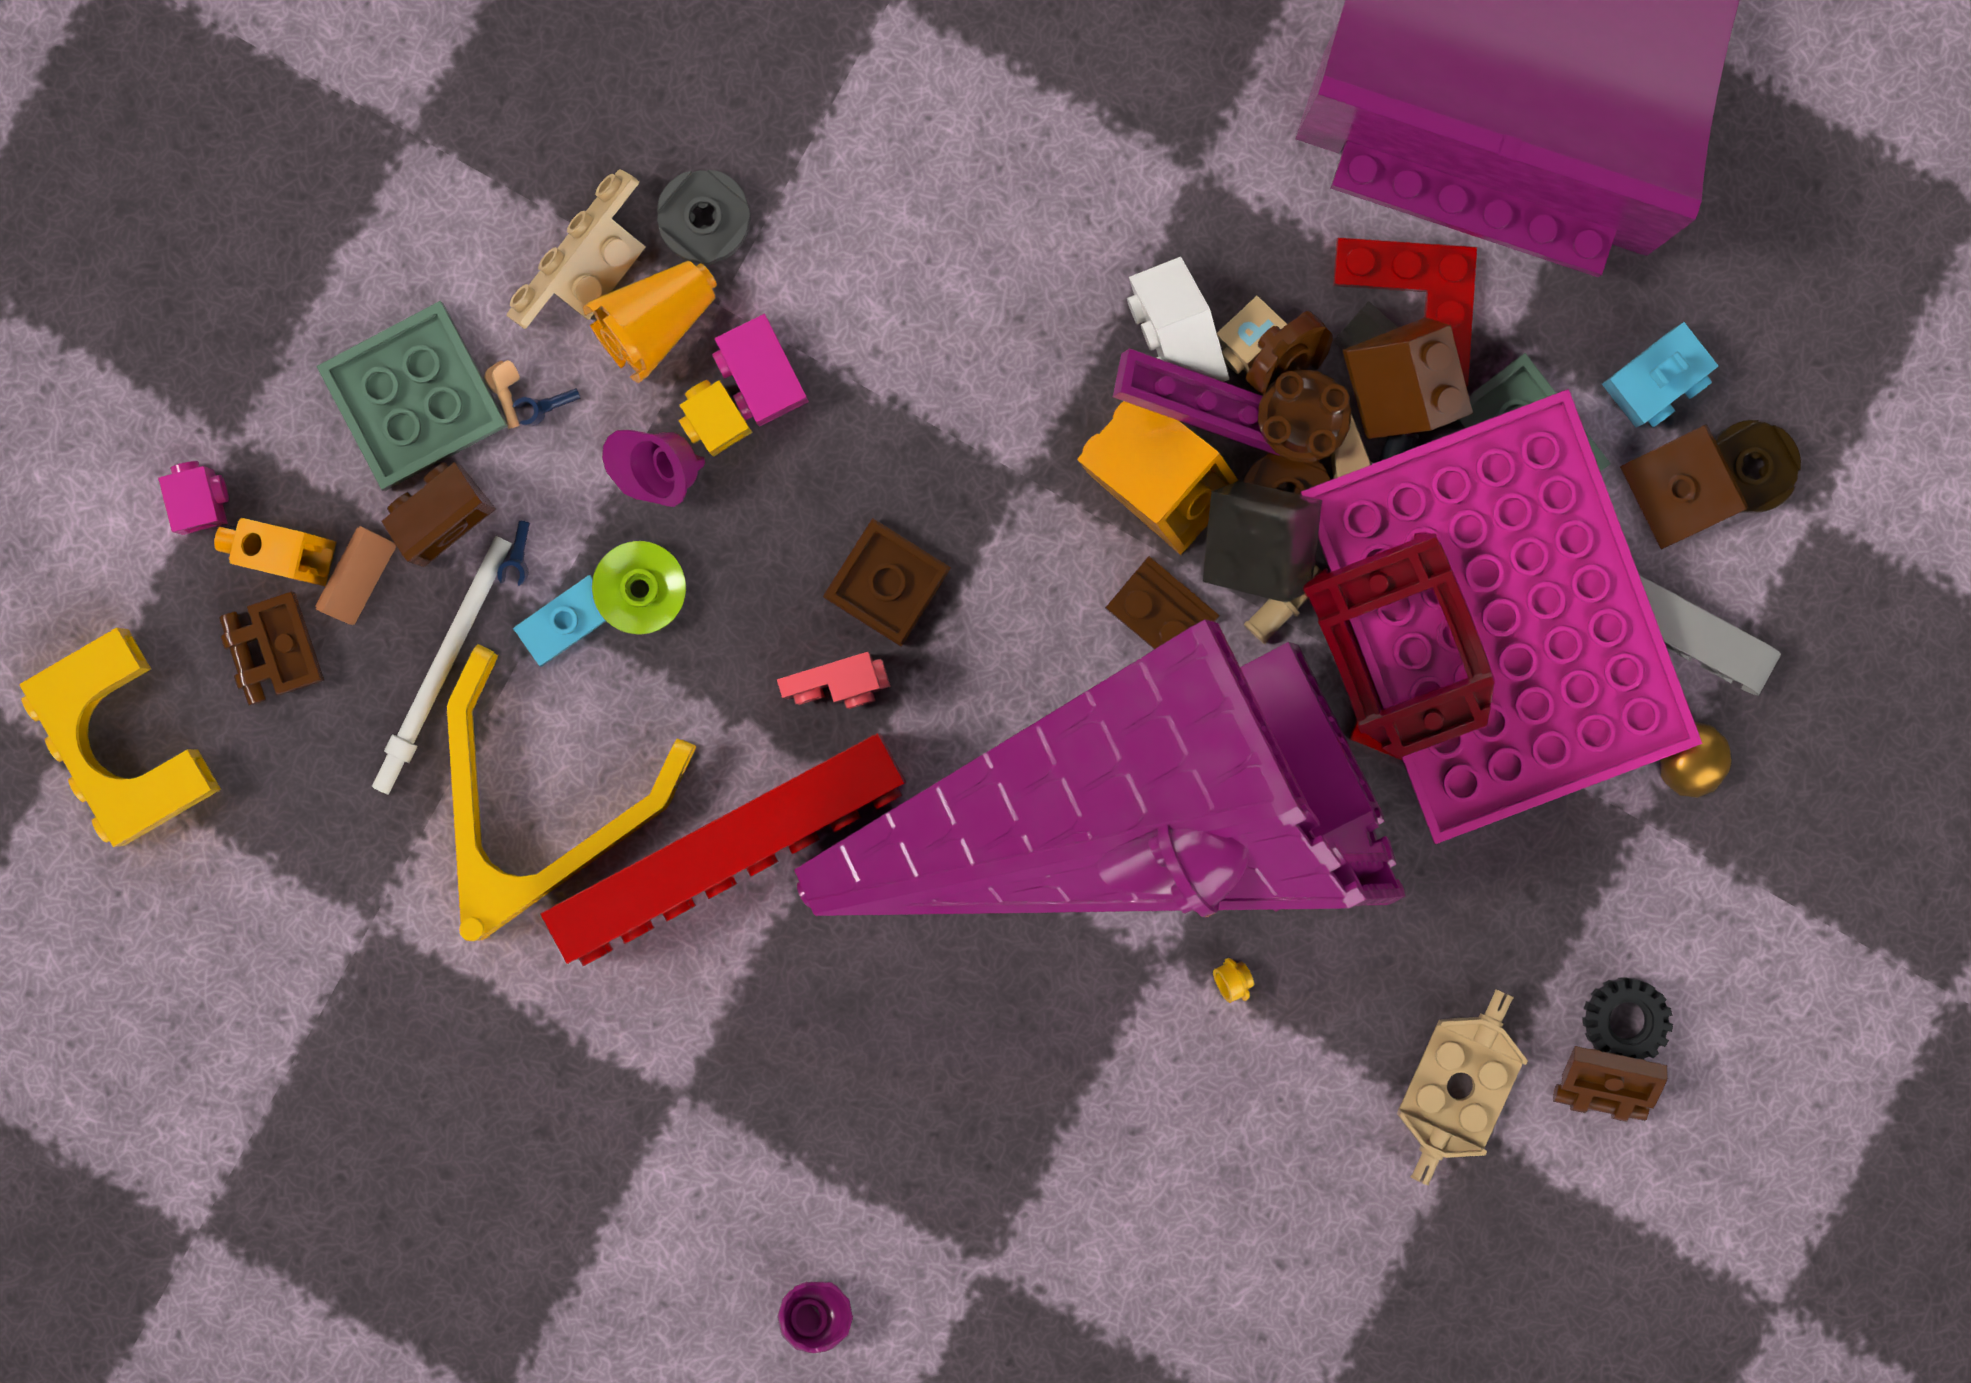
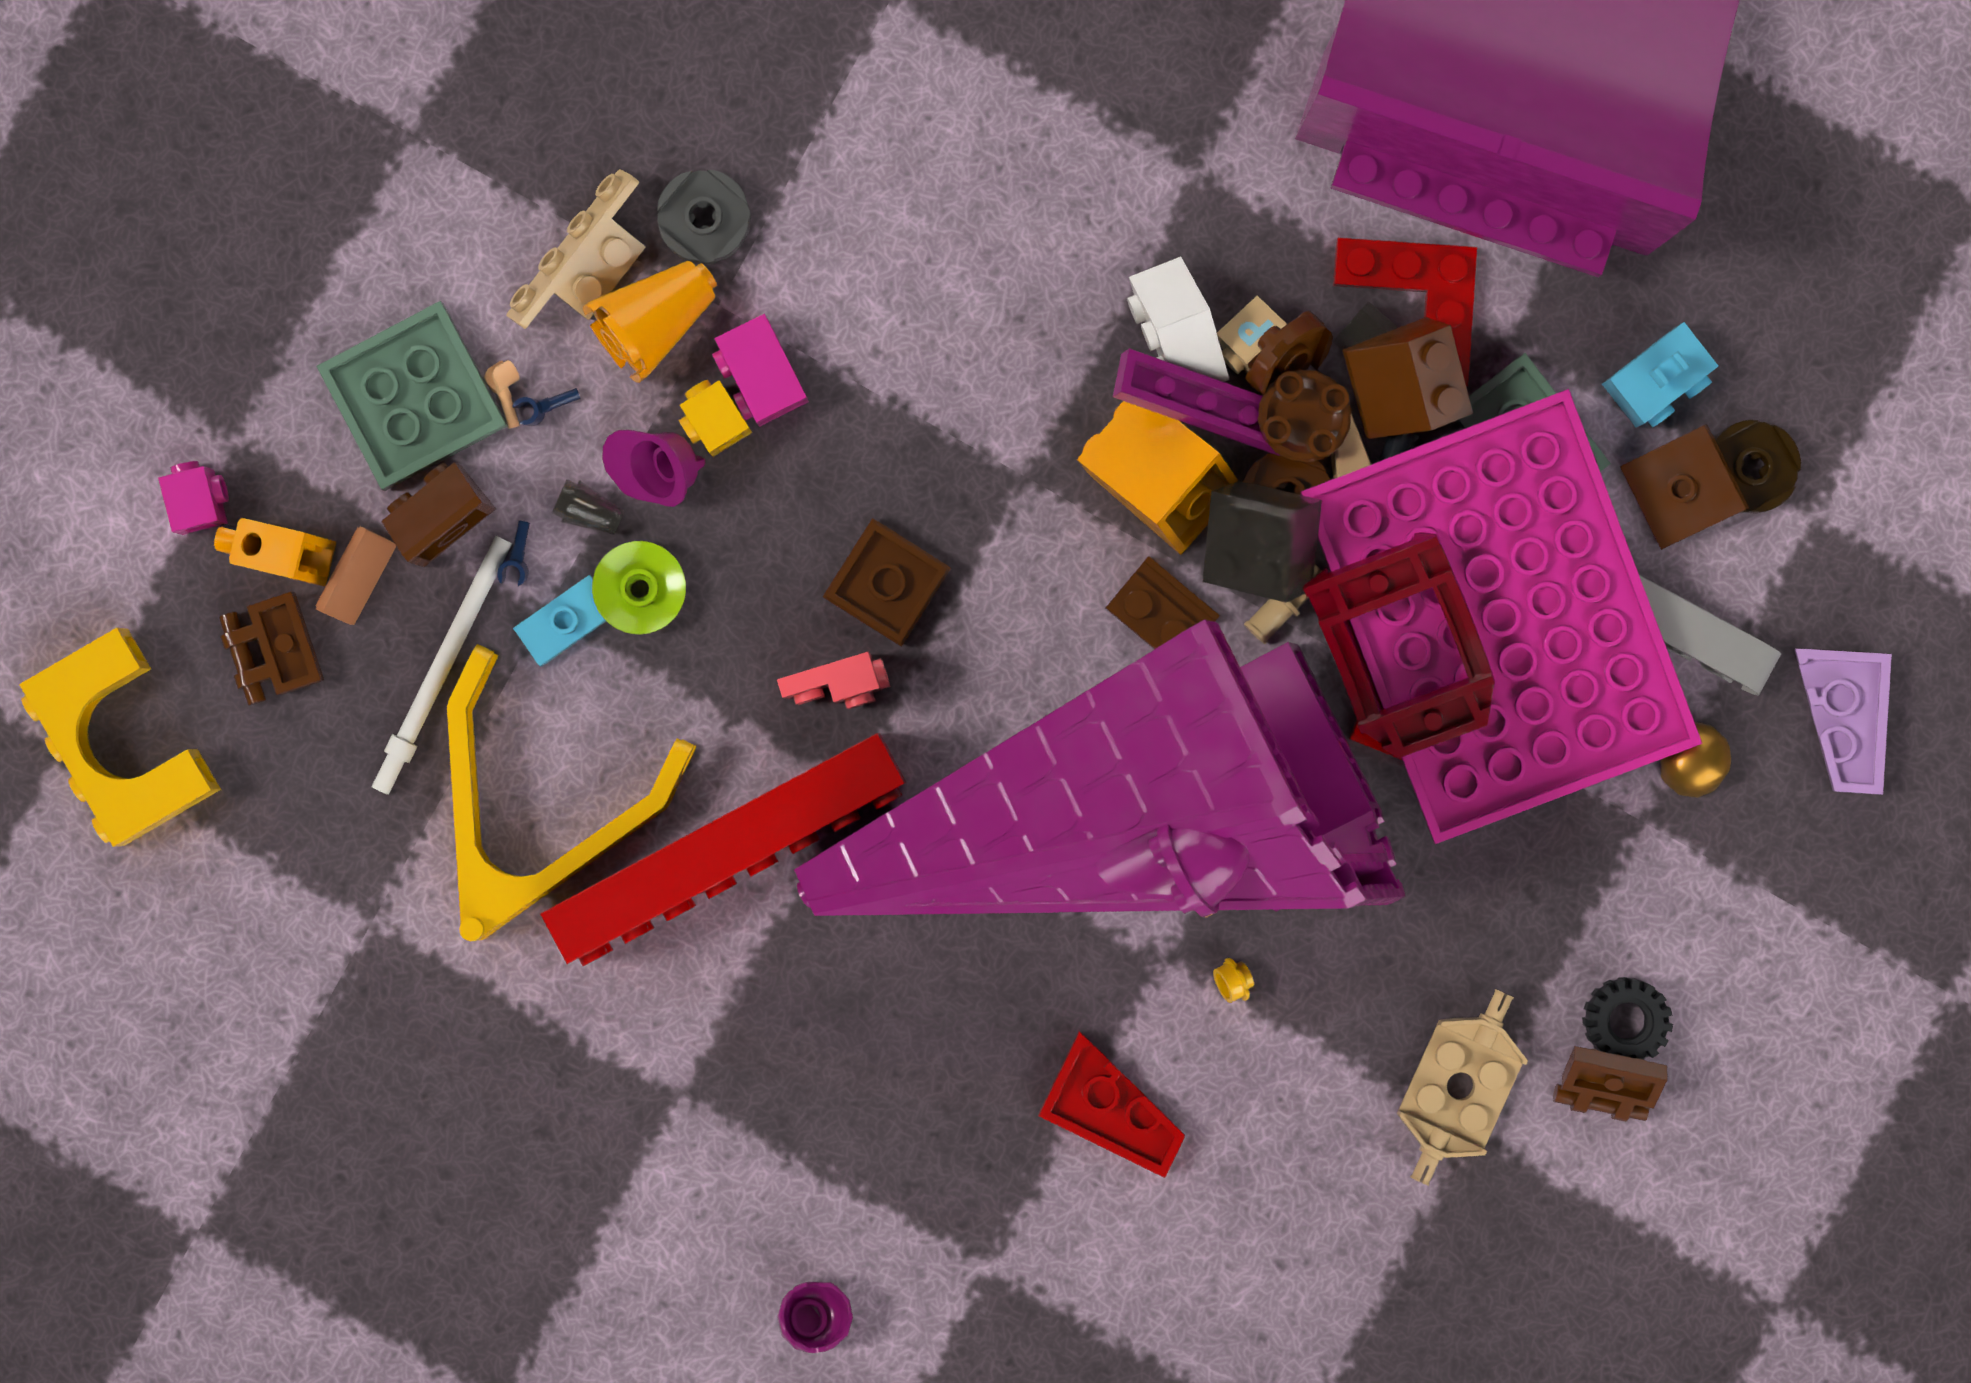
none -> clear smoke cone [552,479,625,535]
none -> red wing [1038,1030,1185,1178]
none -> lavender wing [1794,648,1892,795]

